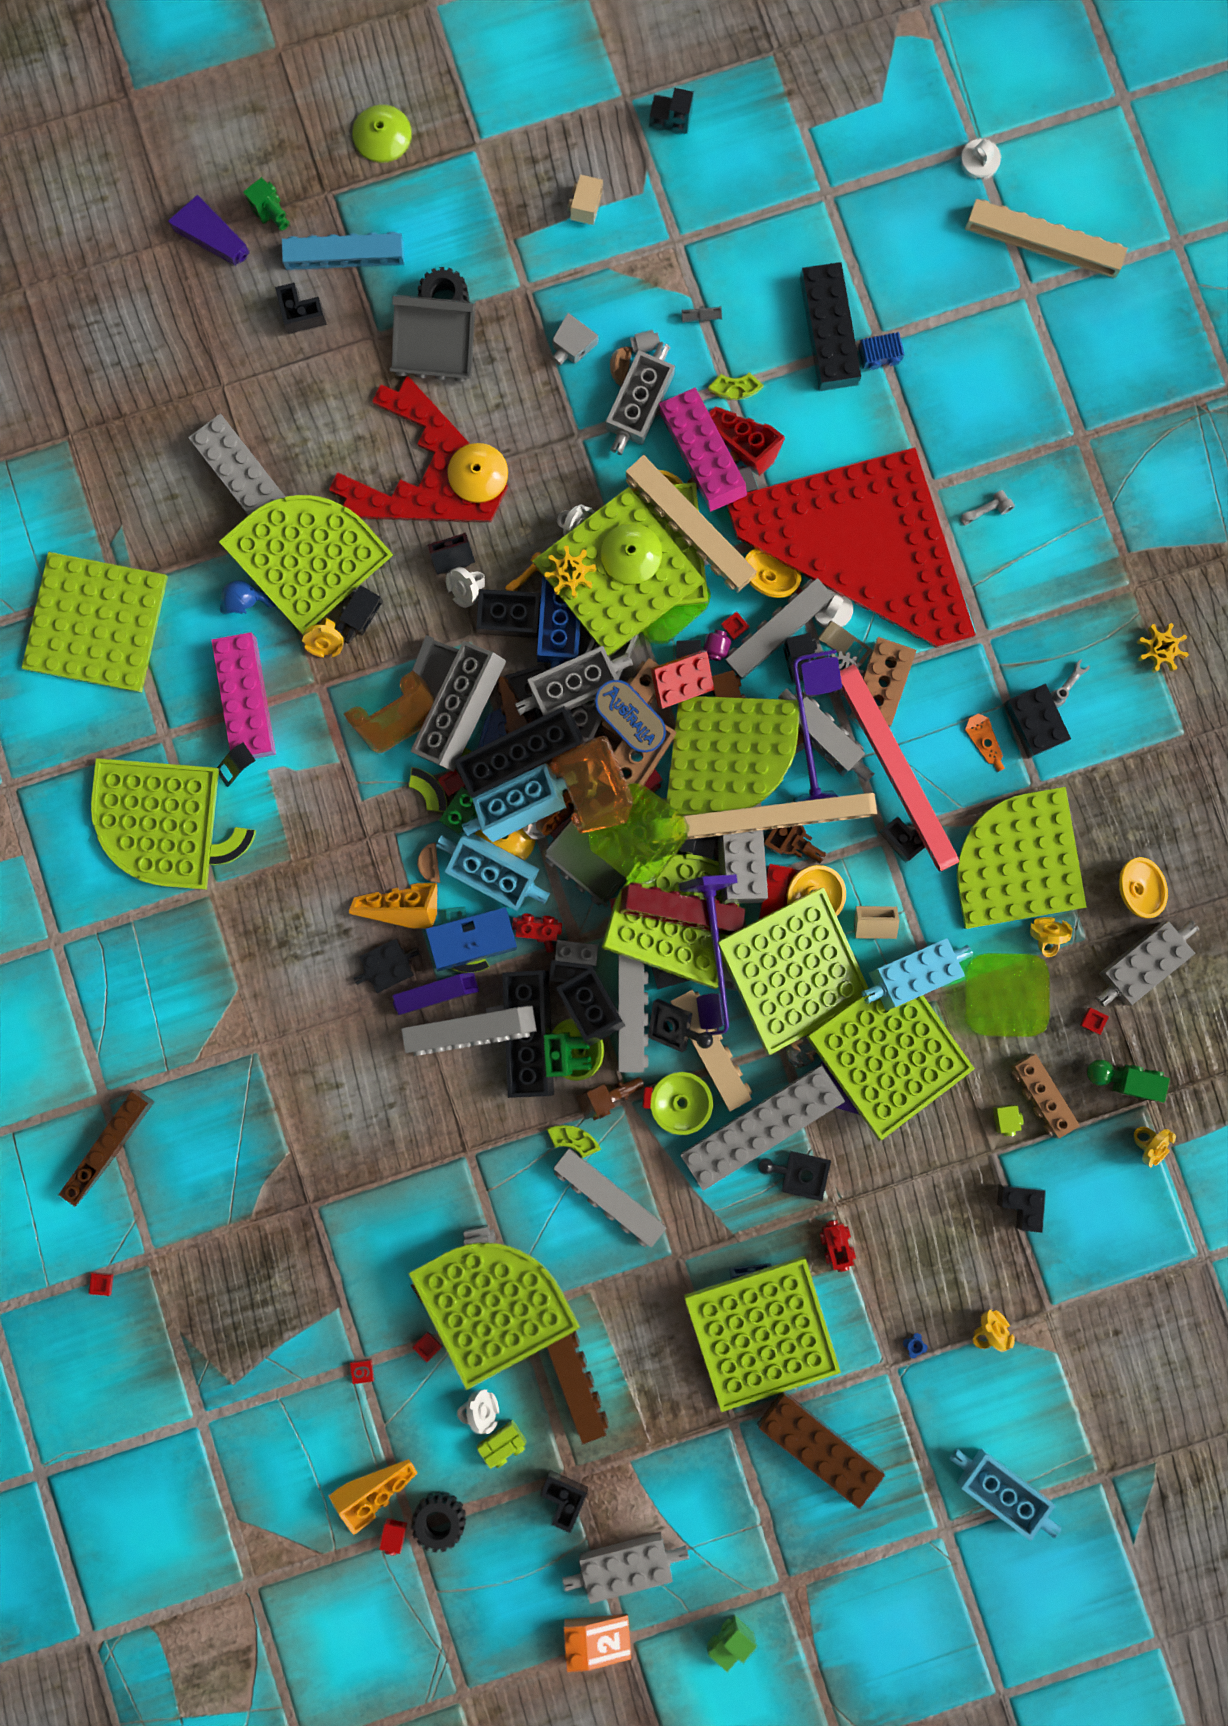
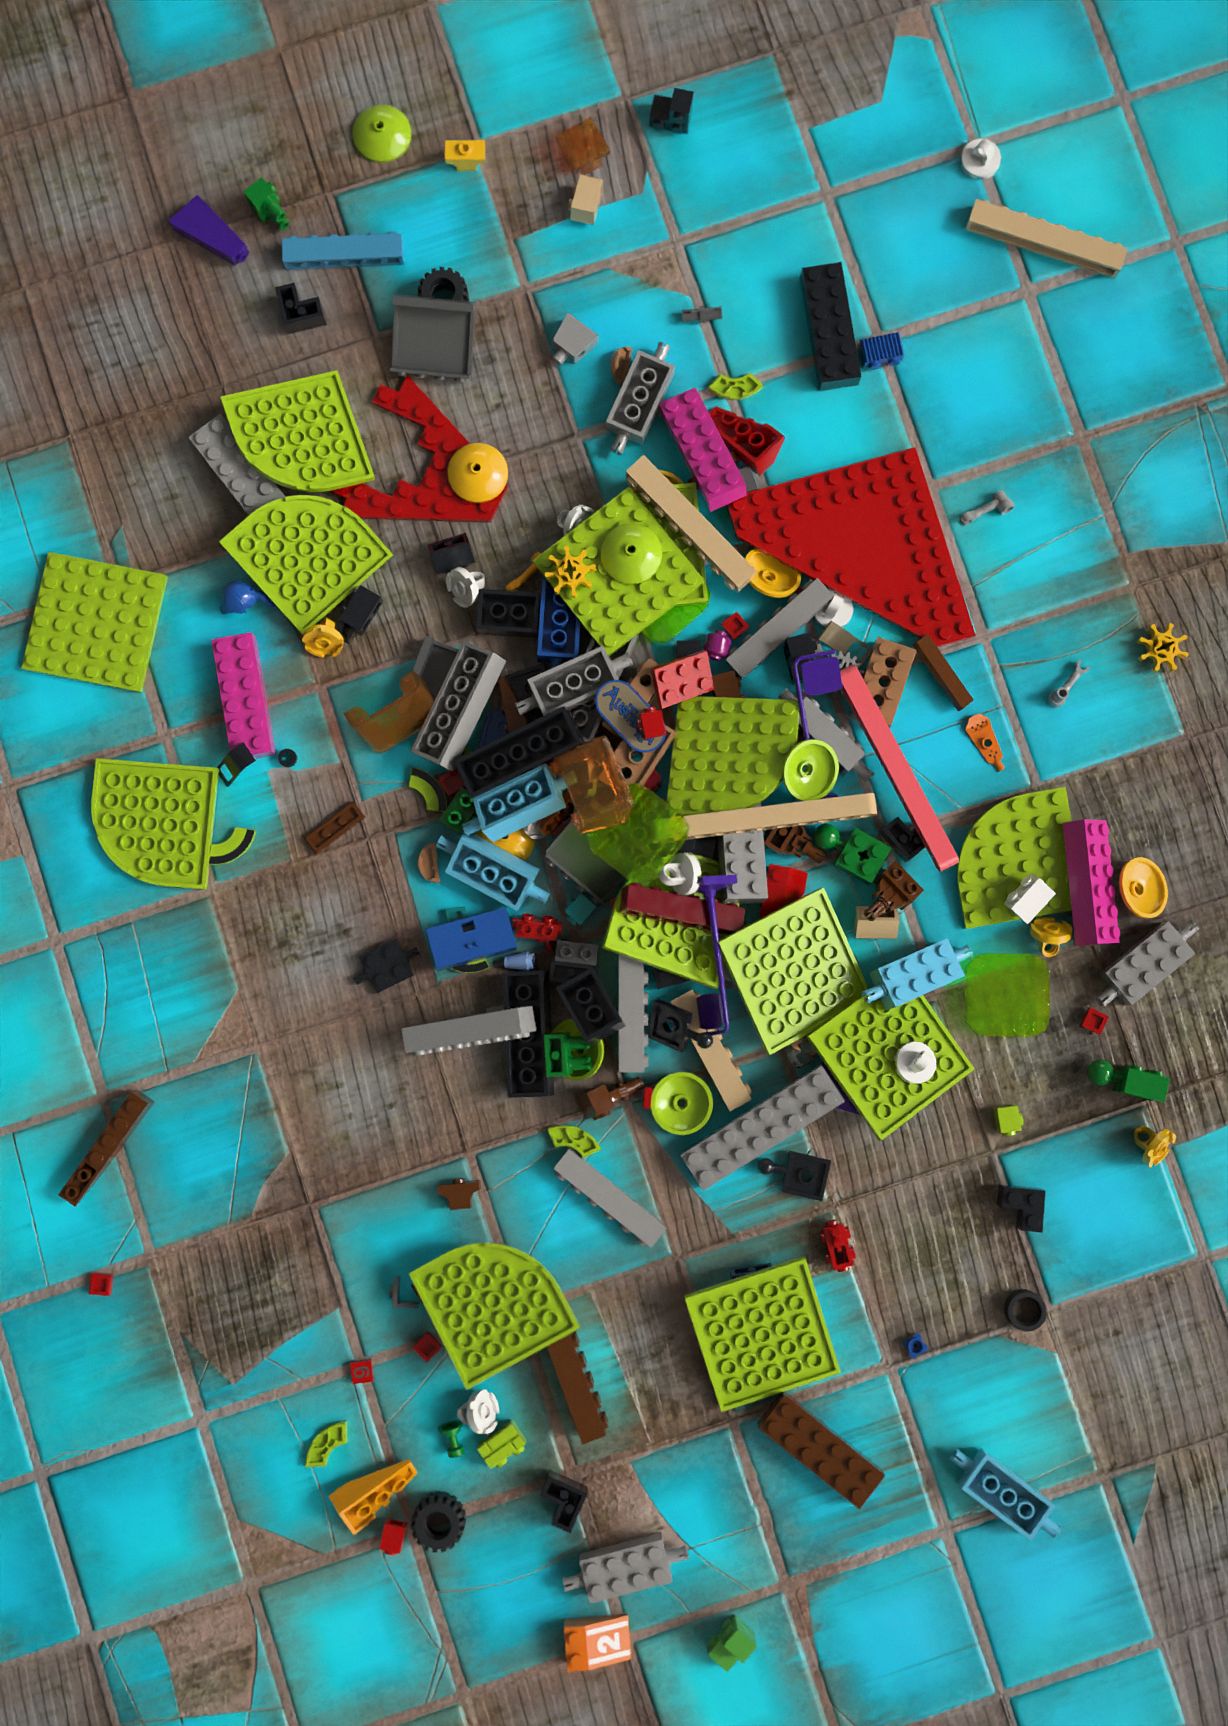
light orange wedge [349,883,437,929] -> none
dark purple slope [393,972,479,1015] -> none
light grey brick [463,1225,496,1246] -> none
light grey brick [630,329,660,353] -> none
yellow dish [787,865,846,916] -> none
yellow tile [973,1309,1014,1352] -> none
black brick [1003,684,1071,759] -> none
medium nougat brick [1010,1054,1080,1139] -> none
none -> lime plate [220,370,375,492]
none -> black bush [278,749,298,767]
none -> reddish brown tile [304,801,366,854]
none -> lime tile [305,1421,348,1467]
none -> dark grey bracket [389,1276,420,1308]
none -> reddish brown brick [437,1178,481,1210]
none -> green piece [438,1420,465,1458]
none -> yellow brick [445,140,485,171]
none -> light blue cone [504,951,535,971]
none -> clear orange panel [556,117,610,175]
none -> teal brick [565,894,597,926]
none -> red brick [637,707,666,740]
none -> white tile [659,853,701,895]
none -> lime dish [782,739,839,801]
none -> green brick [813,823,891,885]
none -> reddish brown brick [864,860,924,921]
none -> white tile [894,1042,936,1084]
none -> reddish brown tile [912,634,973,712]
none -> white brick [1003,873,1056,924]
none -> black tyre [1004,1289,1047,1332]
none -> dark pink brick [1063,819,1120,946]

